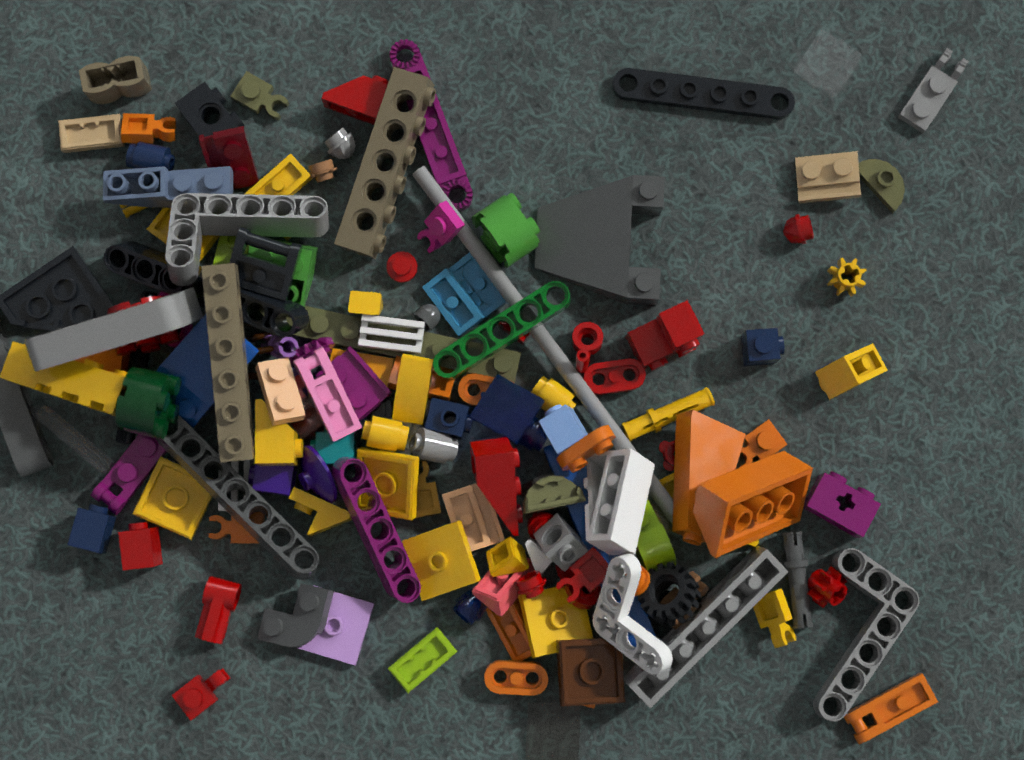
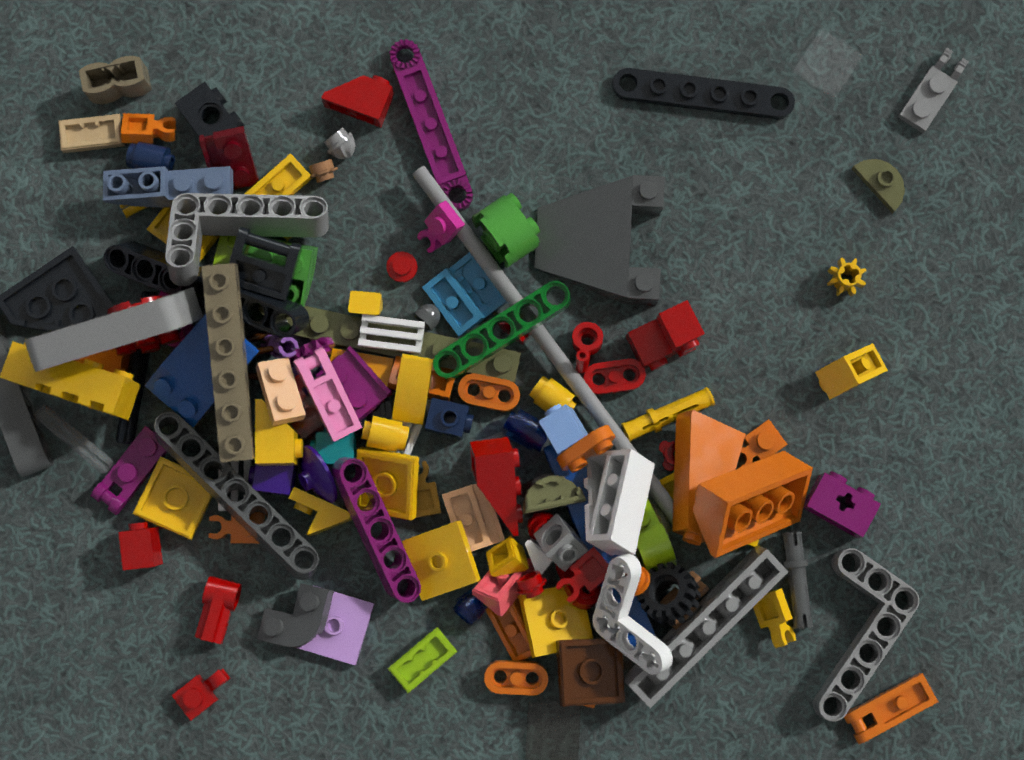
dark blue brick [67,504,116,554] -> none
dark green brick [115,367,181,439] -> none
olive plate [230,71,289,120] -> none
dark tan brick [334,67,436,260] -> none
light grey brick [409,428,458,464] -> none
clear blue piece [470,374,545,444] -> none
dark blue brick [741,328,785,366] -> none
red plate [783,214,814,245] -> none
tan plate [795,151,861,203] -> none
red gear [807,566,847,608] -> none

